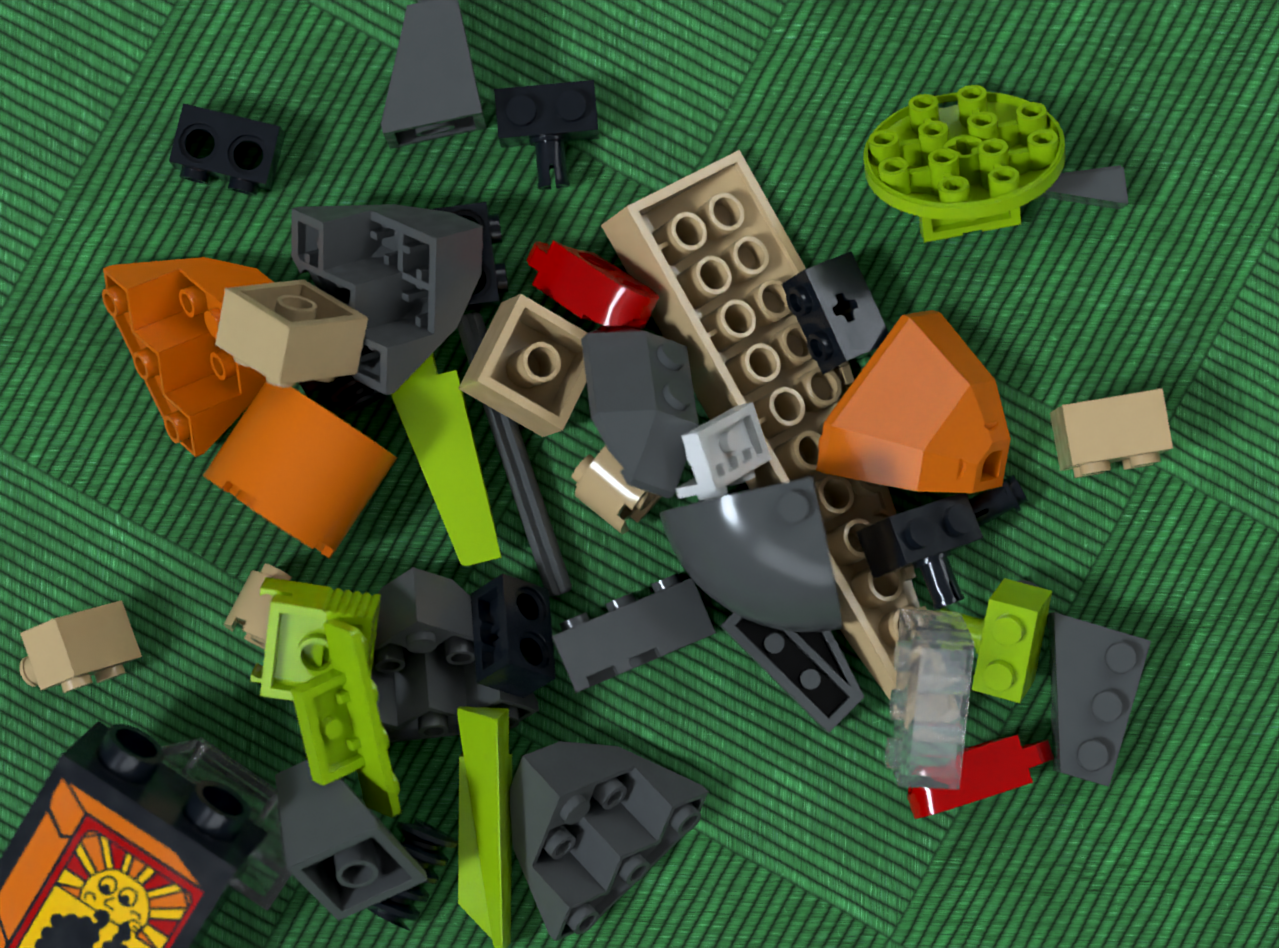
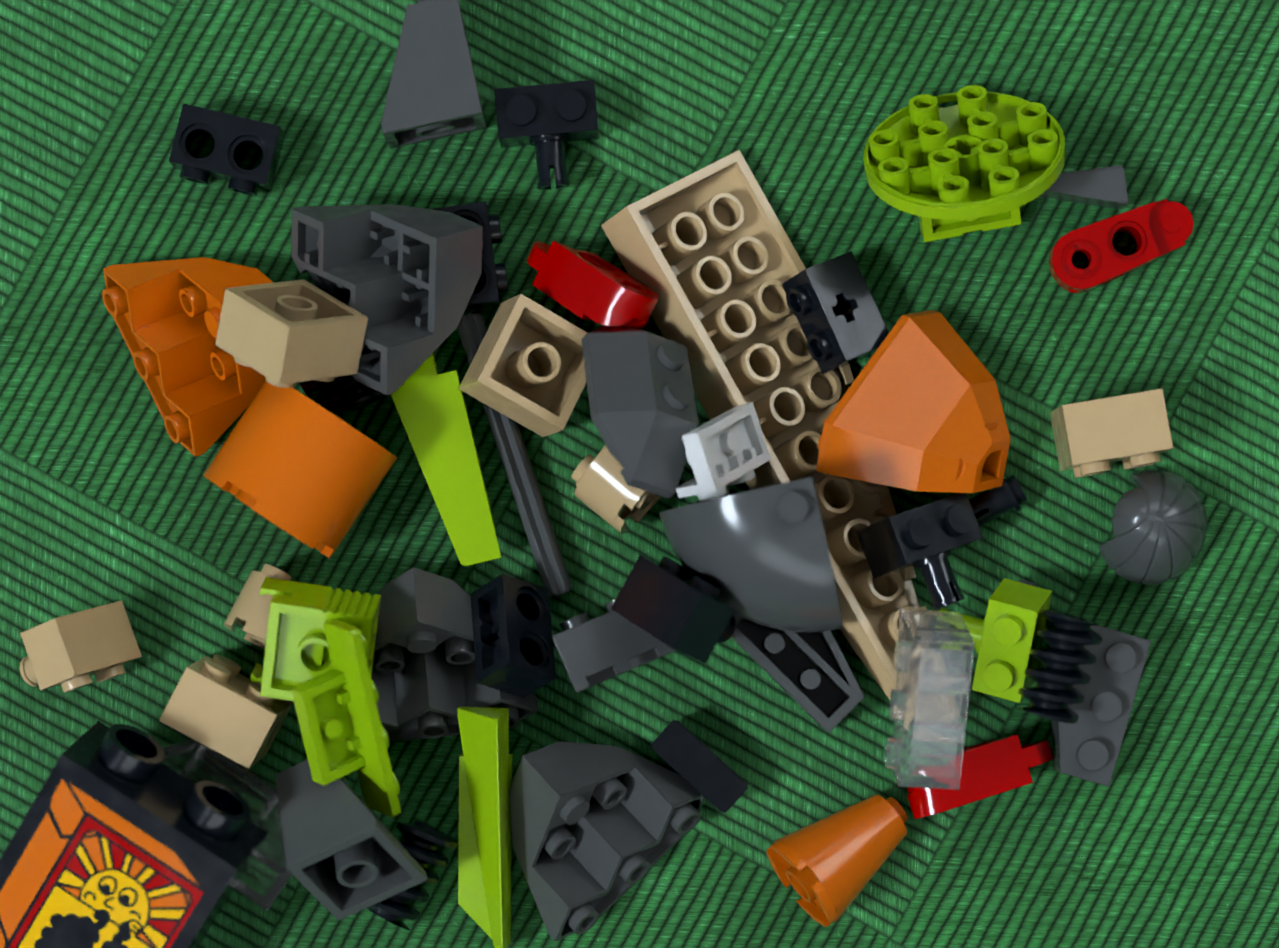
none -> tan brick [159,654,294,769]
none -> black brick [611,555,736,664]
none -> black slope [651,720,748,813]
none -> orange cone [766,794,908,927]
none -> black piece [1018,610,1102,723]
none -> red piece [1049,199,1194,294]
none -> dark grey hair [1098,469,1207,585]

